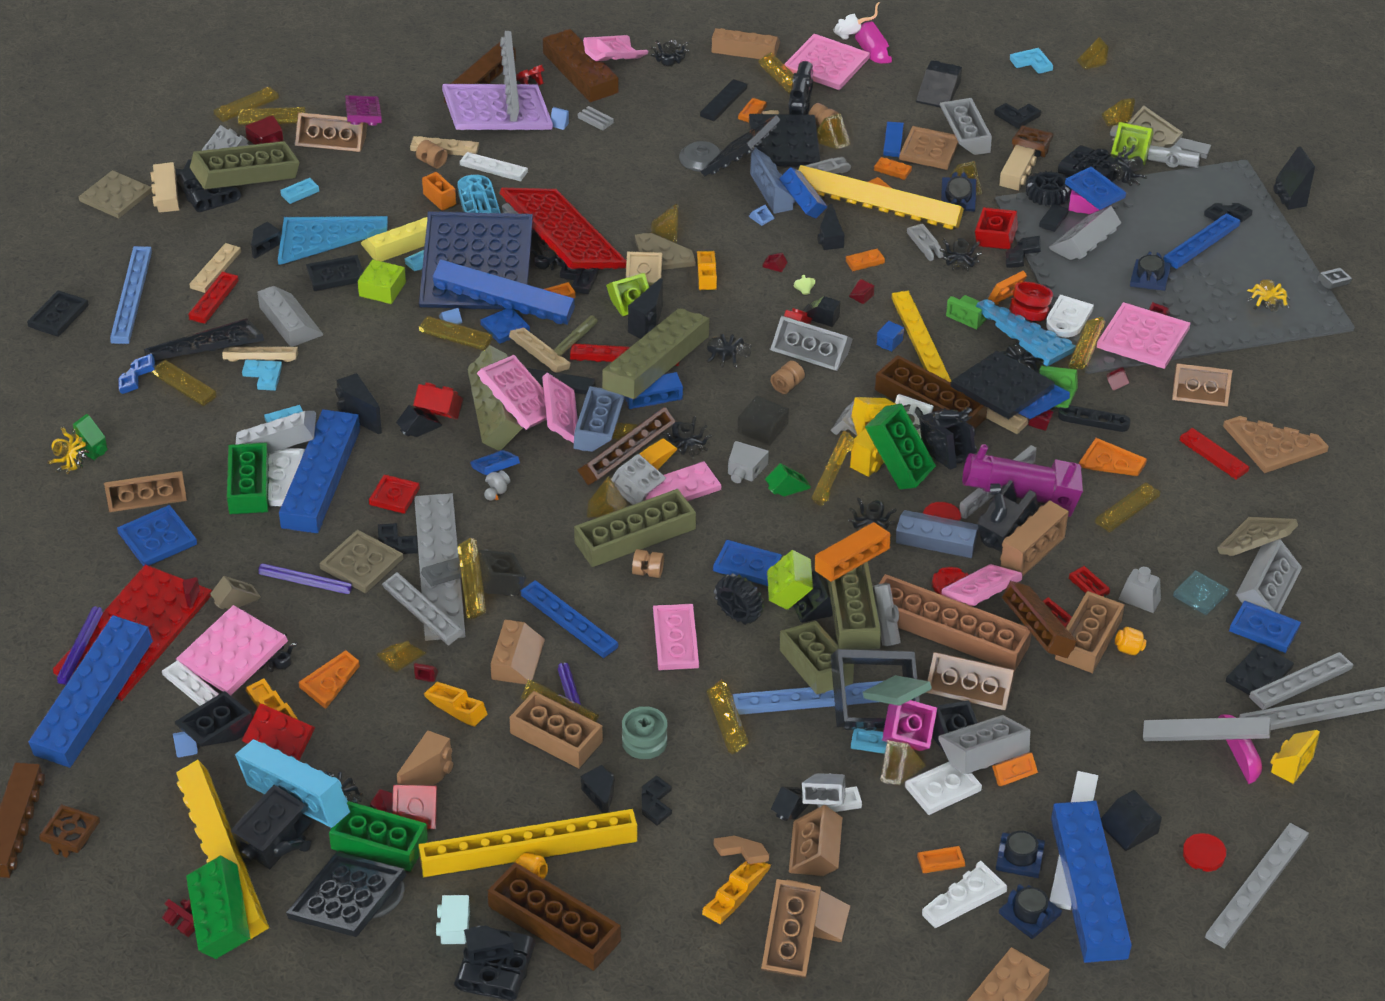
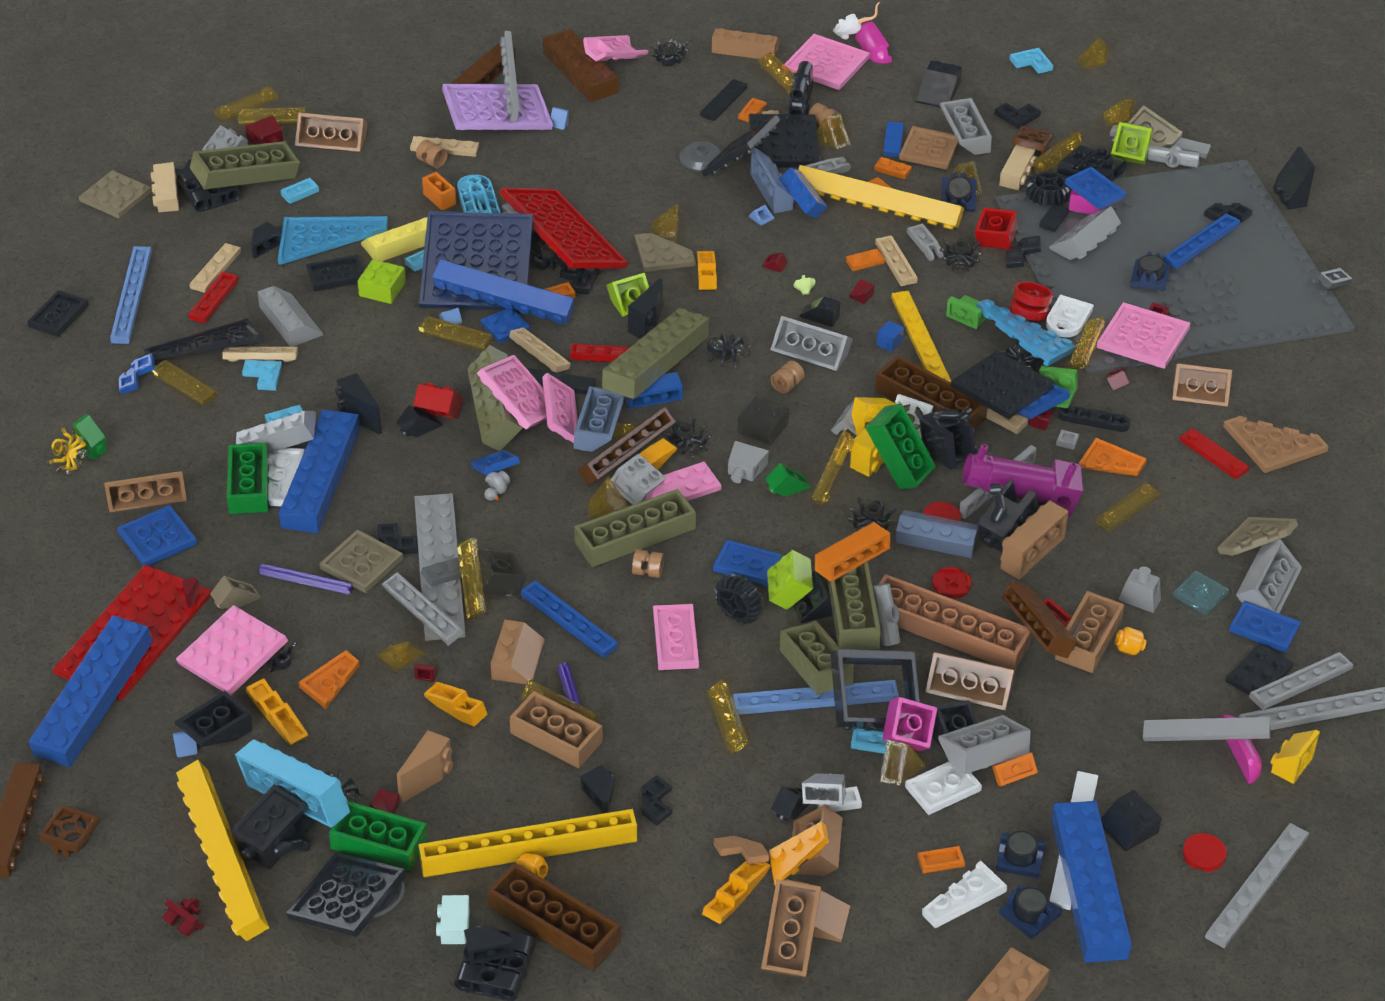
dark purple axle [57,606,103,685] -> none
white tile [162,660,219,706] -> none
green brick [186,855,251,959] -> none
red plate [242,703,315,761] -> none
magenta plate [345,95,382,125] -> none
red plate [369,474,420,514] -> none
plate [393,785,437,829] -> none
white tile [460,152,528,181] -> none
red plate [516,65,545,86] -> none
olive axle [554,315,597,356] -> none
light grey tile [578,106,614,131] -> none
sand green wheel [622,706,667,759] -> none
tan tile [626,252,662,286] -> none
red plate [784,308,812,324] -> none
black slope [817,203,845,250] -> none
sand green tile [862,675,932,706] -> none
bright pink plate [942,564,1022,606] -> none
orange plate [988,271,1027,305] -> none
red tile [1069,566,1110,597] -> none
animal [1112,145,1147,186] -> none
animal [1246,279,1290,312] -> none
none -> light orange wing [769,822,829,886]
none -> tan plate [875,235,918,286]
none -> clear yellow plate [1033,131,1082,174]
none -> light grey tile [1056,430,1080,450]

